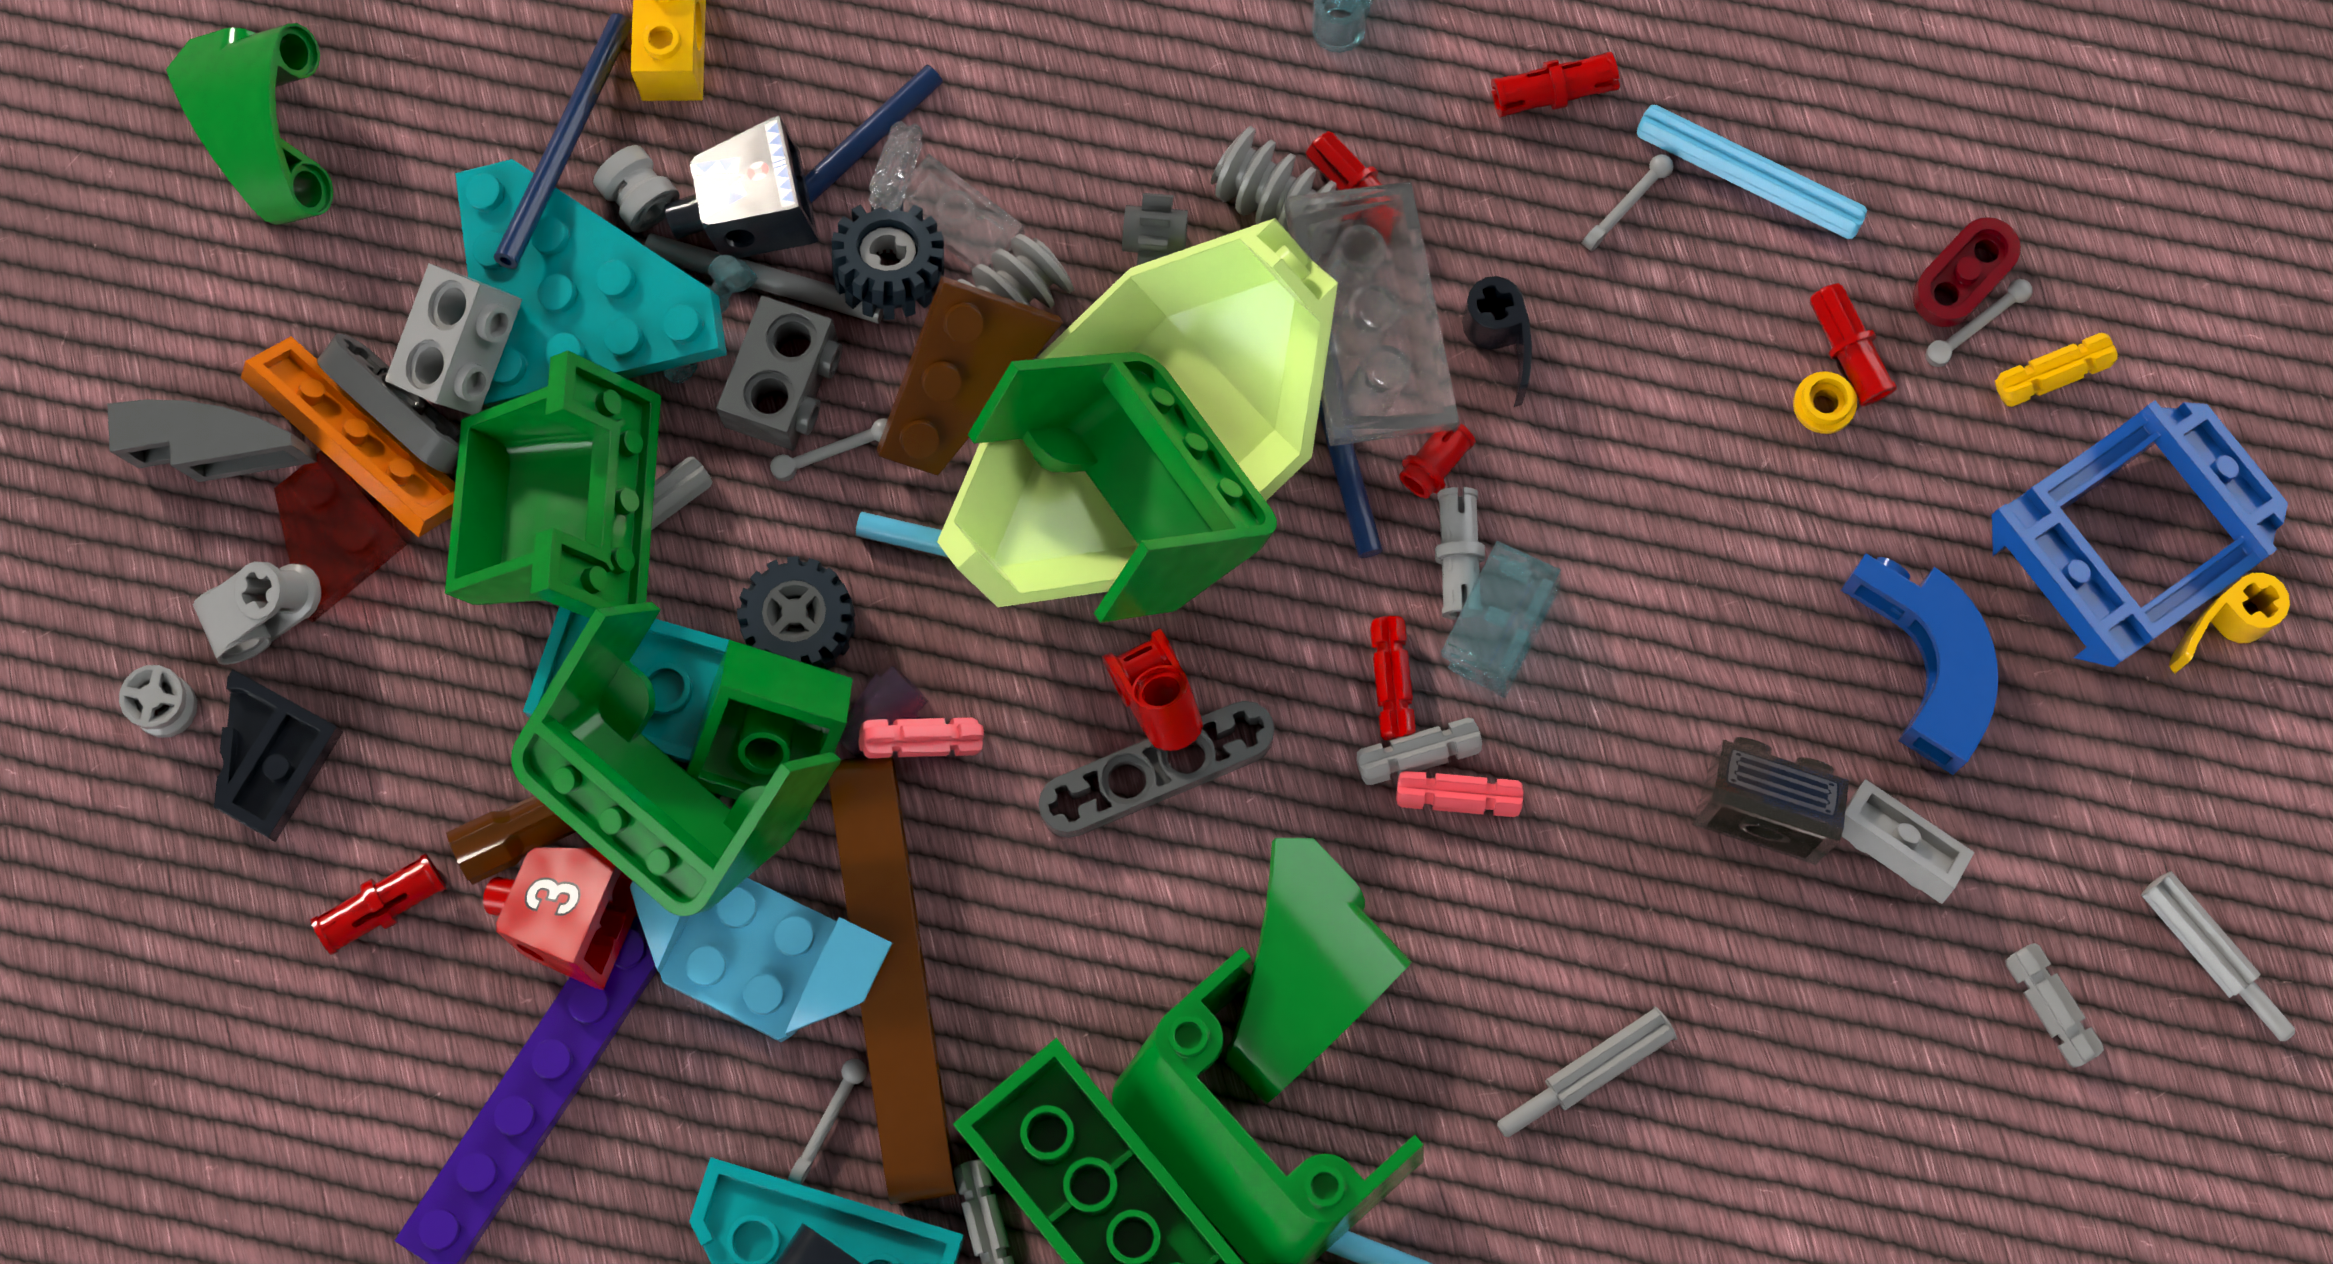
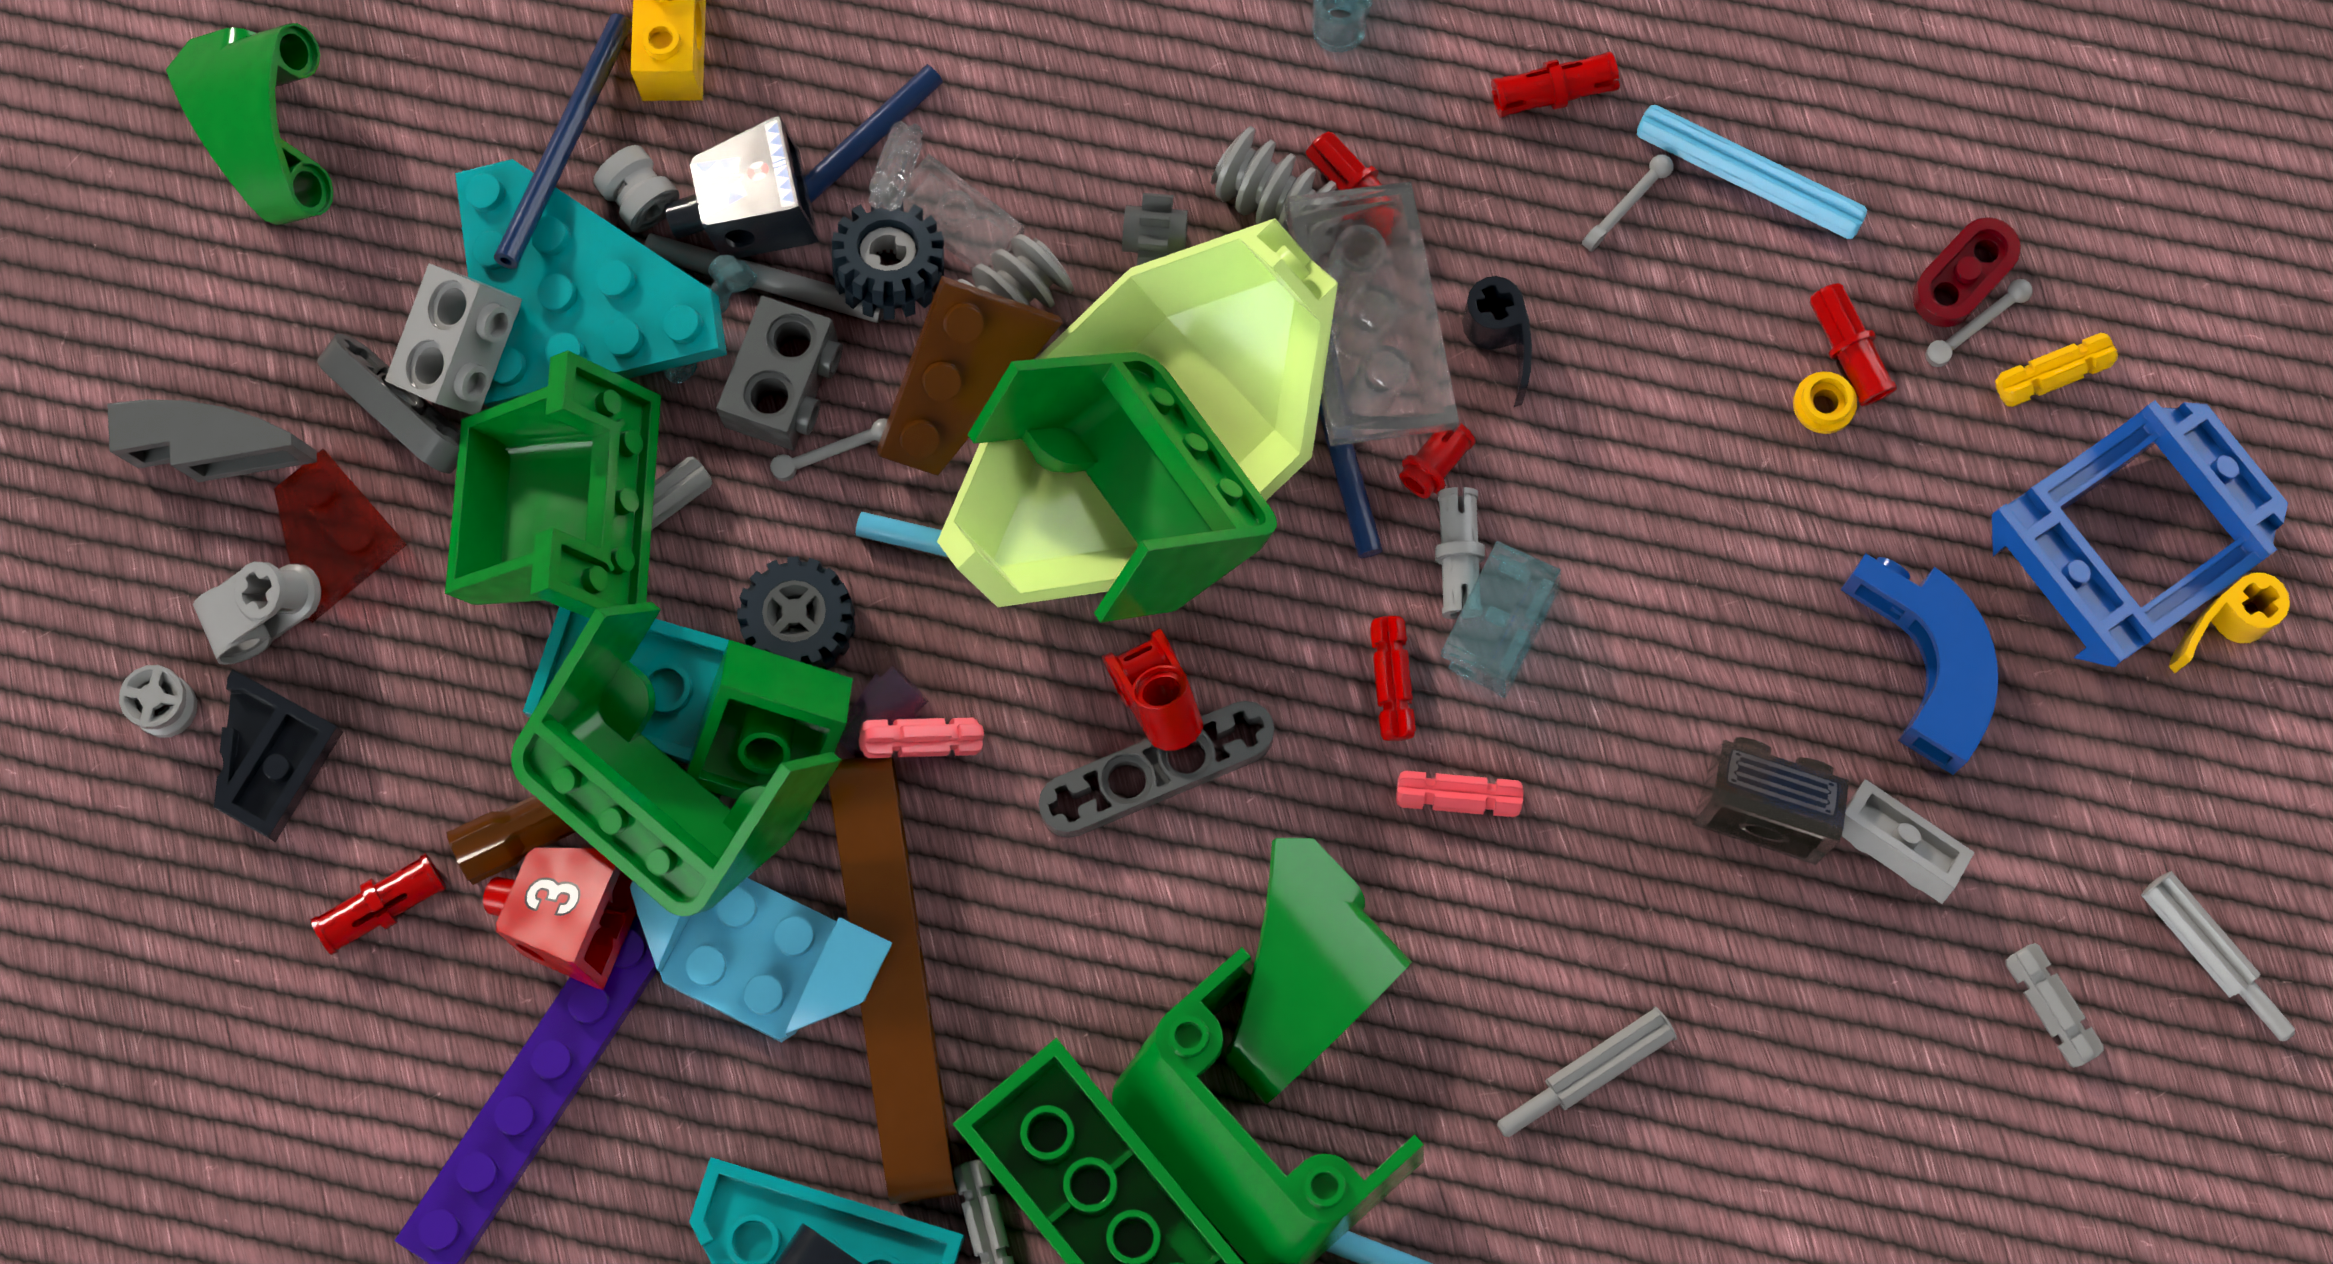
orange plate [241,336,455,538] -> none
light grey hinge [788,1058,867,1185] -> none
light grey axle [1356,717,1482,785] -> none

